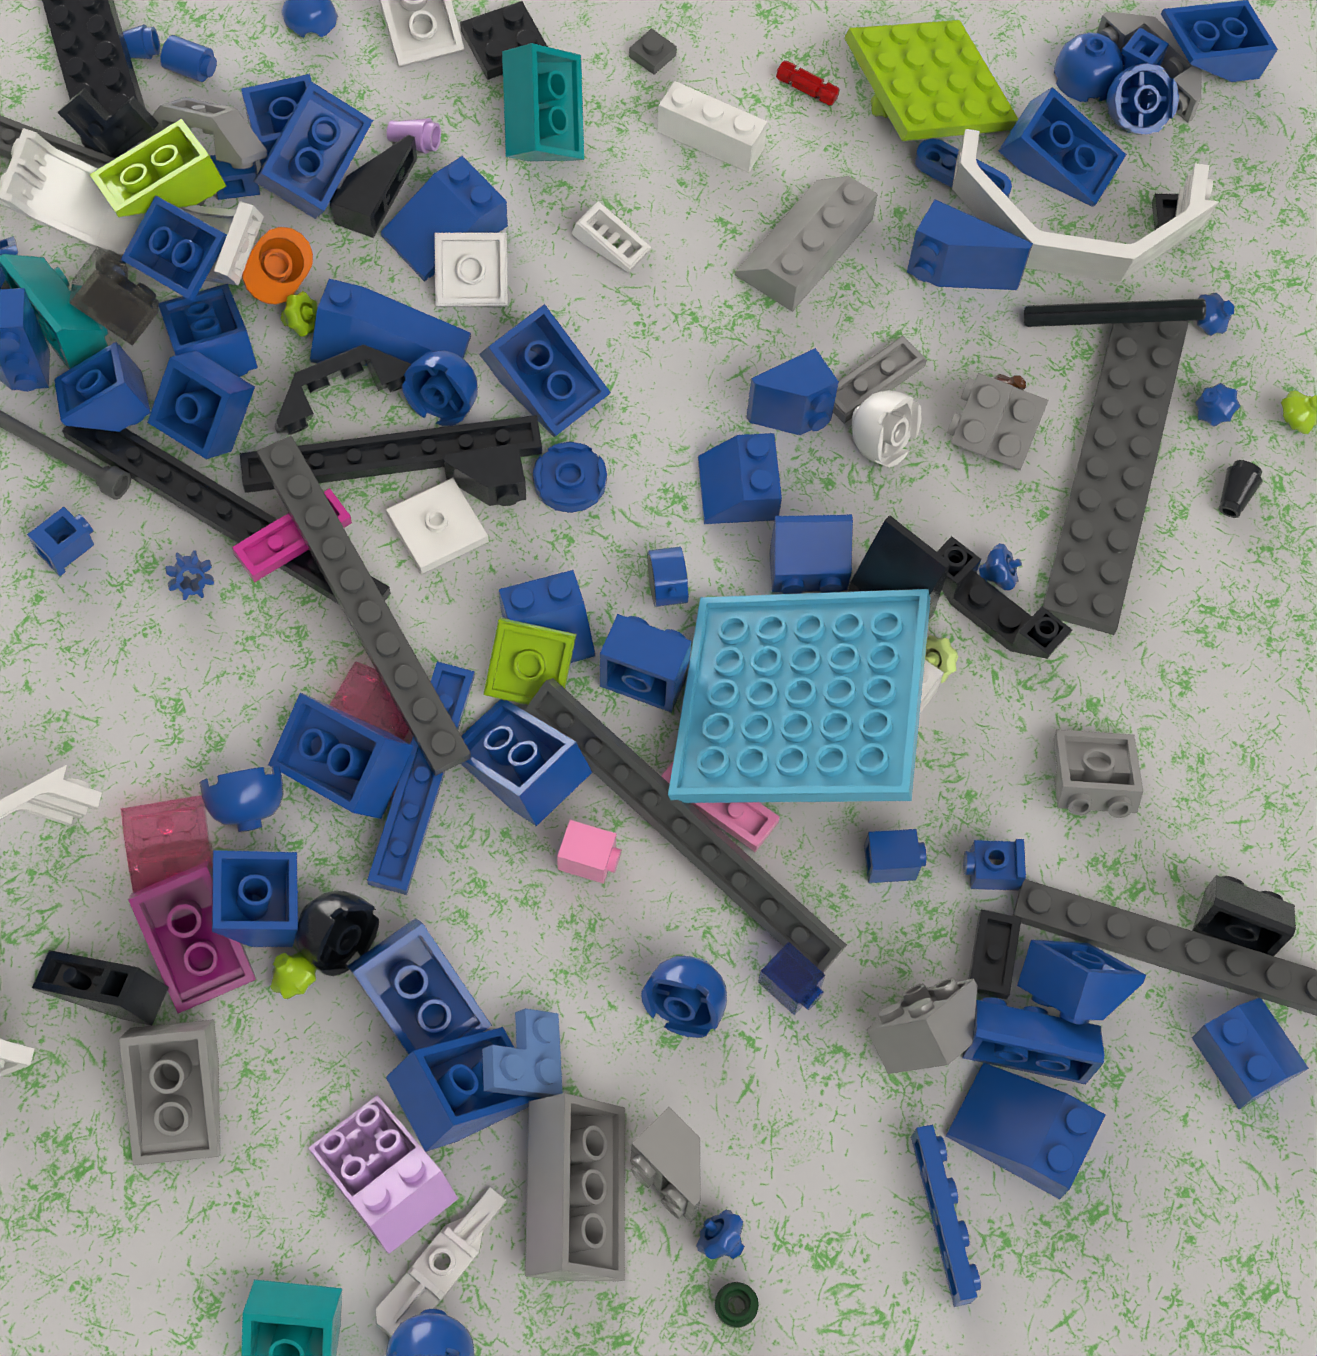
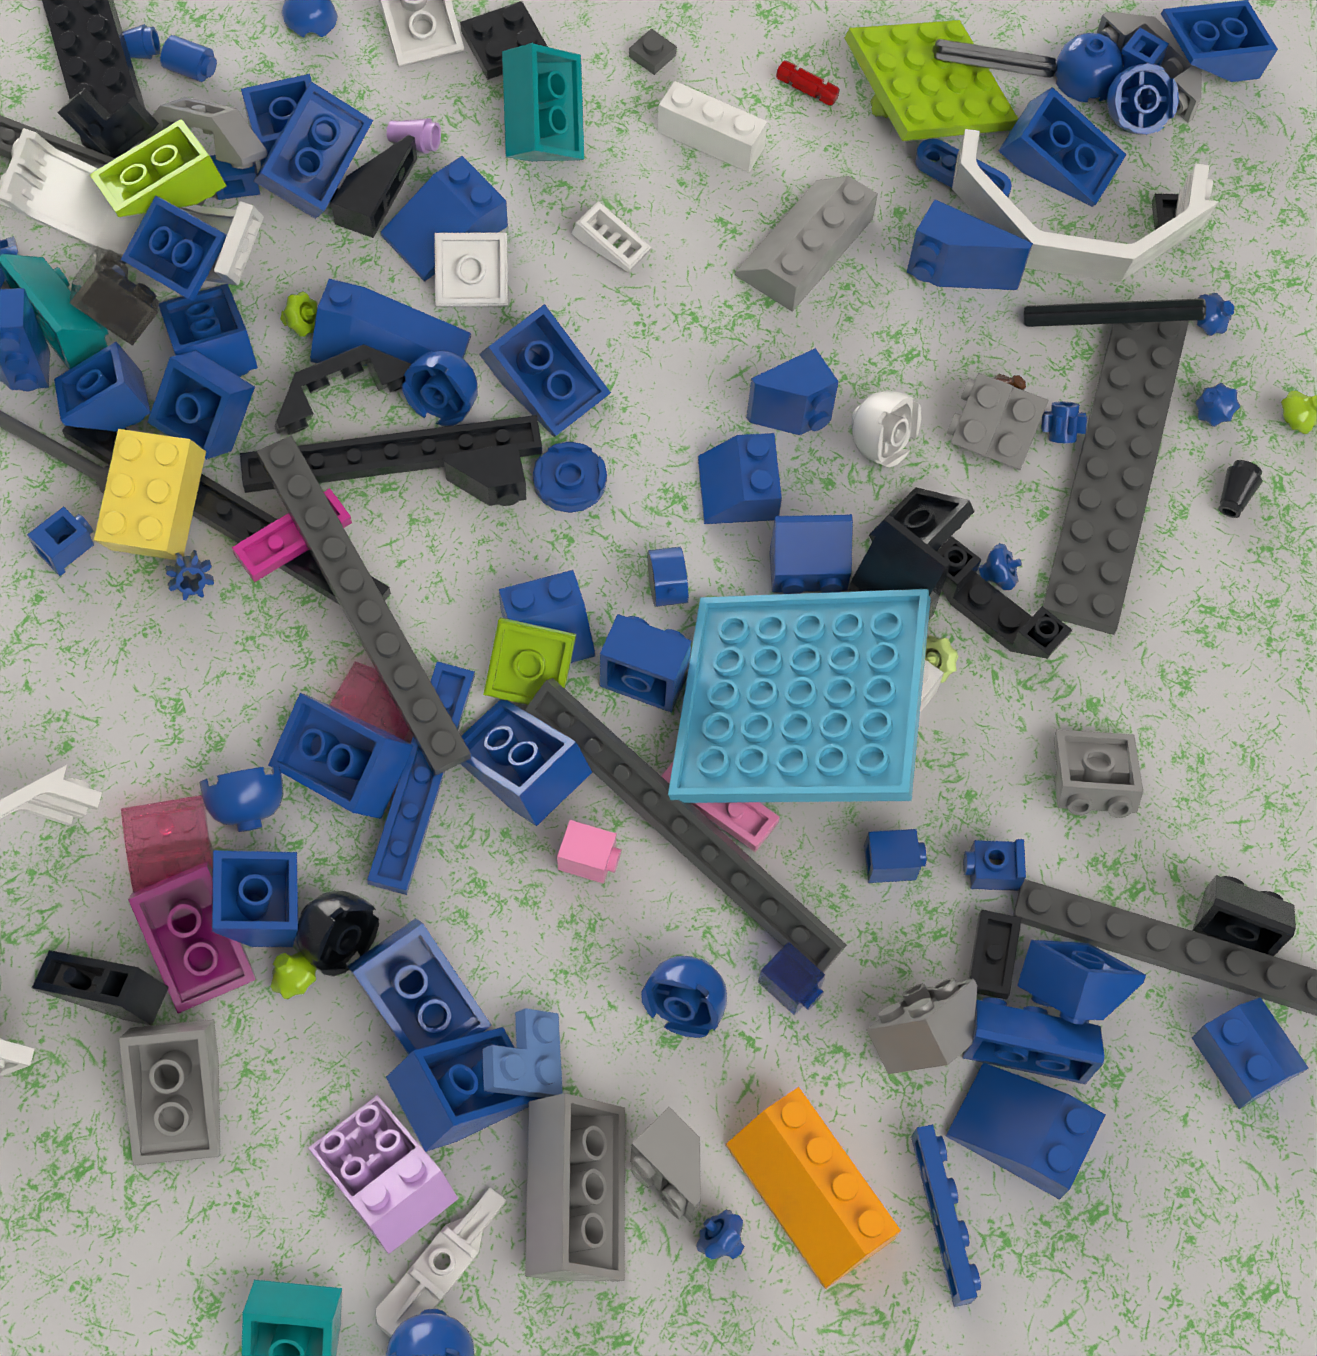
orange piece [242,227,313,305] -> none
white plate [386,478,489,574] -> none
dark green plate [714,1282,759,1328] -> none
light grey tile [833,336,927,424] -> none
none -> light yellow brick [94,429,206,560]
none -> light orange slope [726,1087,901,1289]
none -> black plate [869,487,975,551]
none -> axle [932,39,1057,78]
none -> blue gear [1041,401,1087,443]

